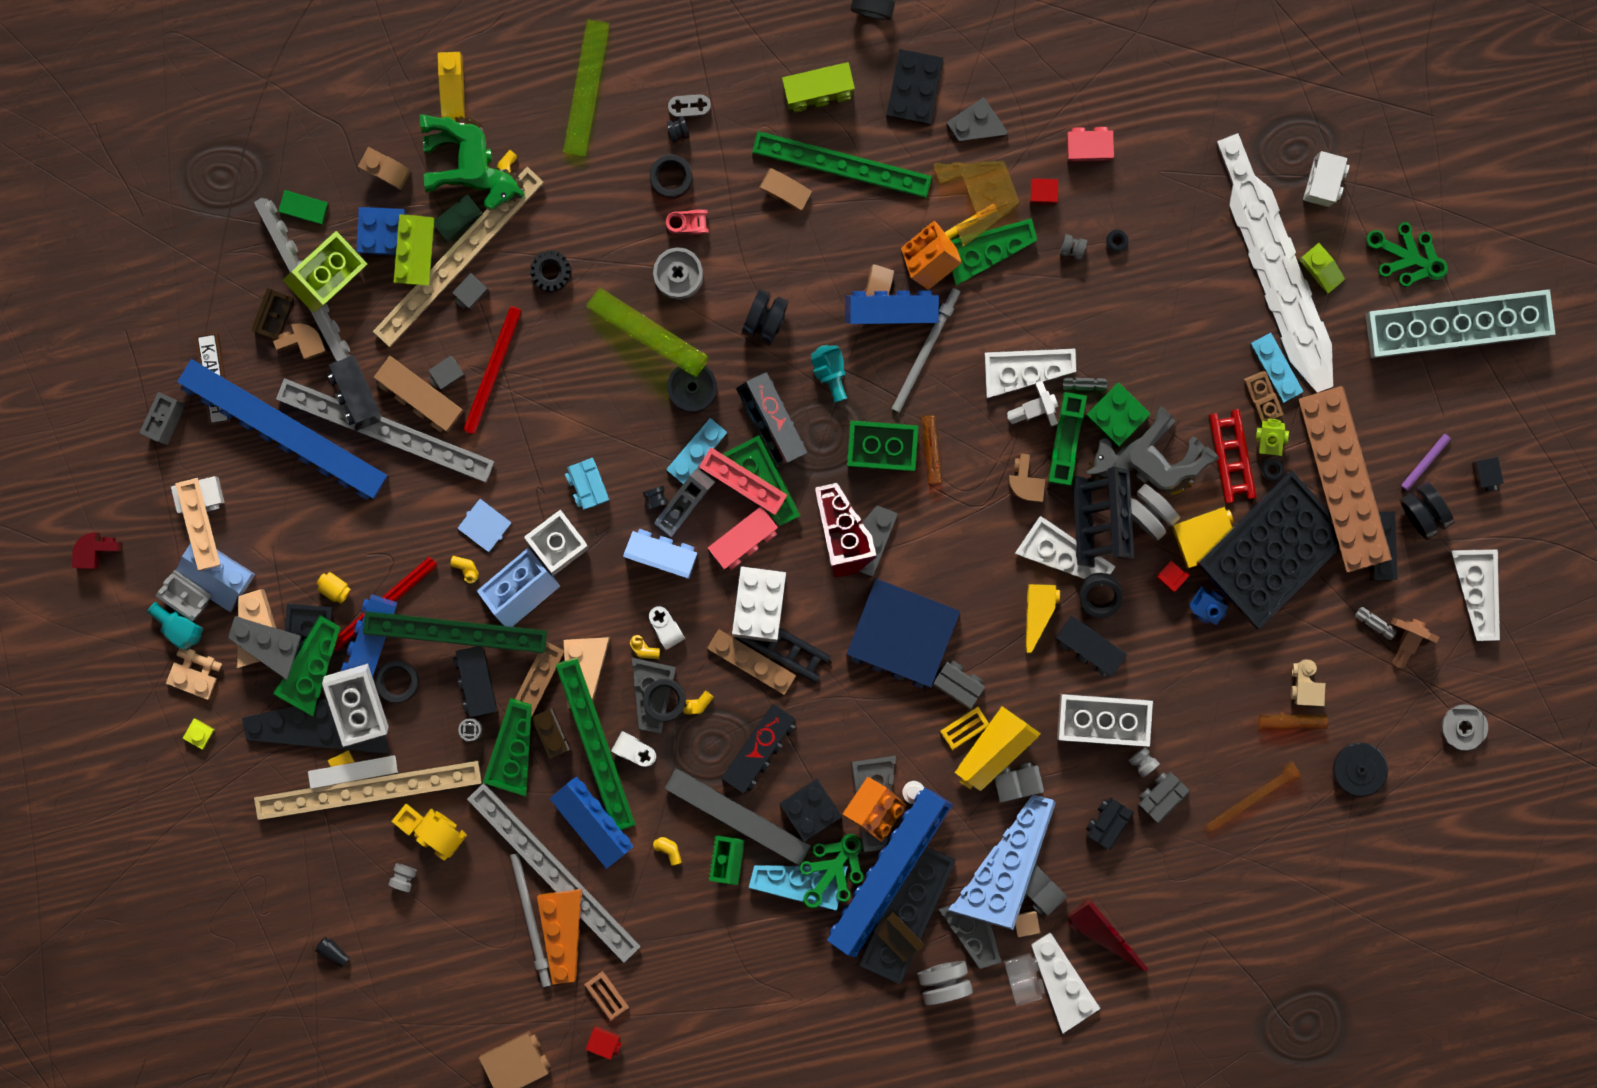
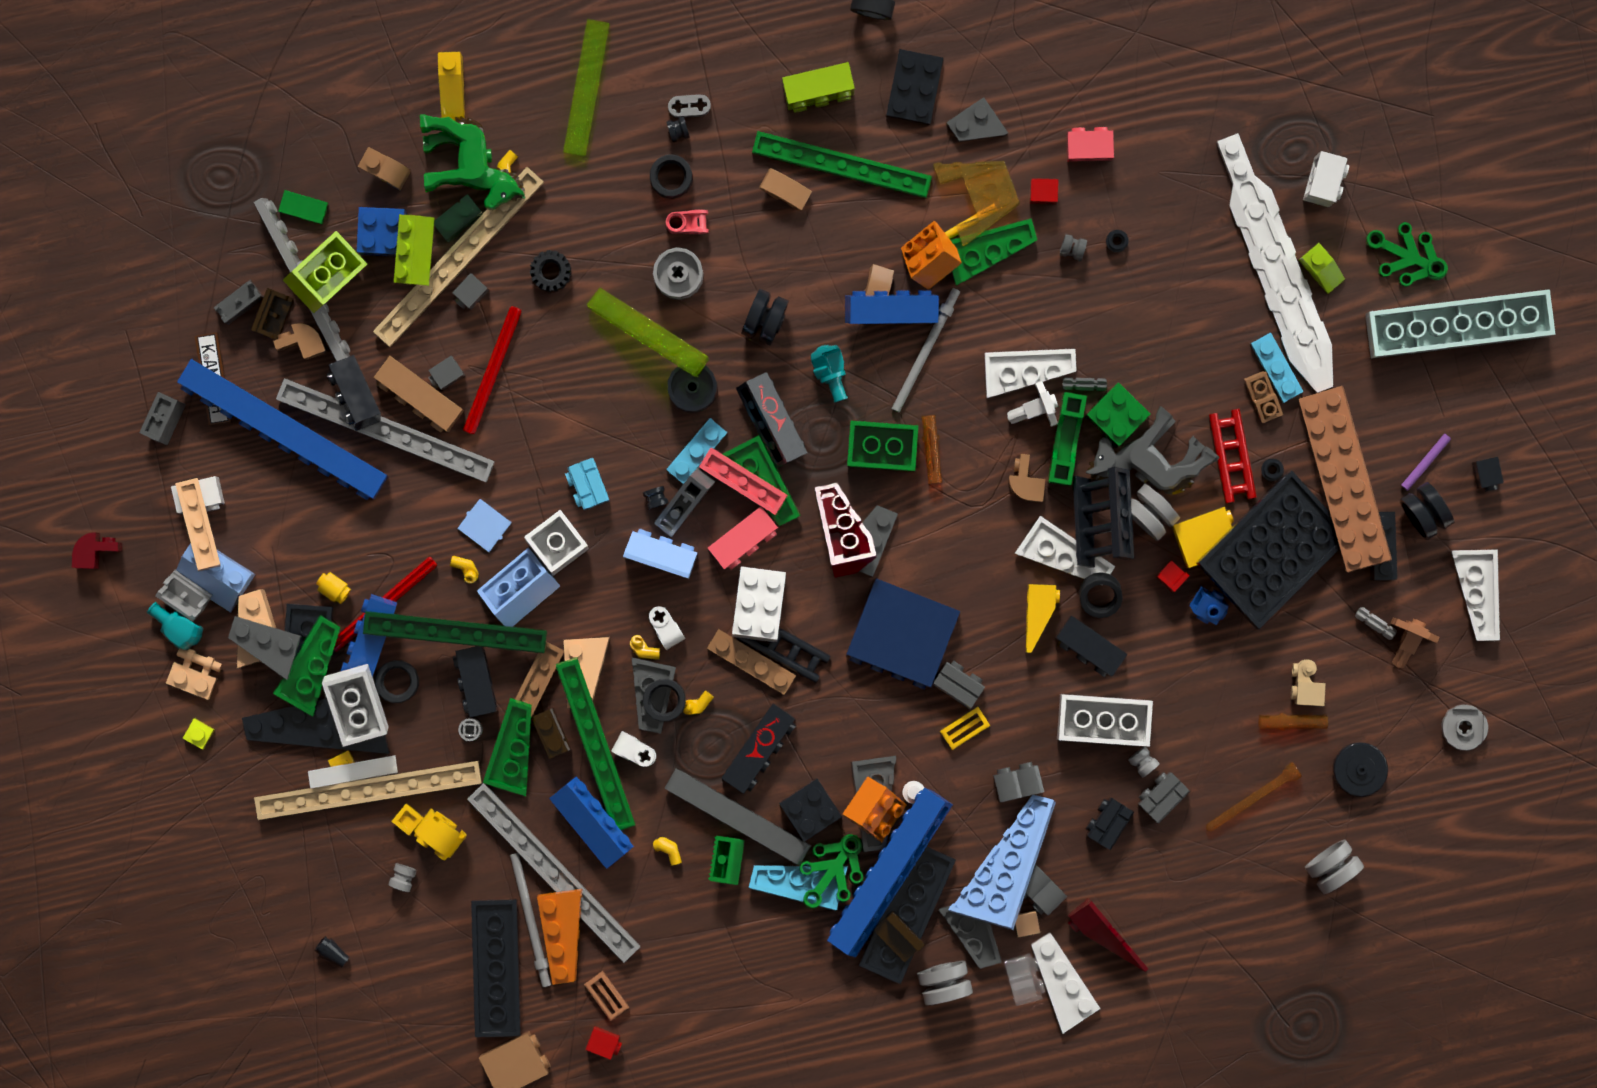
yellow slope [954,707,1041,791] -> none
lime brick [1256,419,1289,456] -> none
none -> dark grey hinge [214,280,264,325]
none -> black plate [471,899,521,1037]
none -> light grey wheel [1305,839,1364,894]

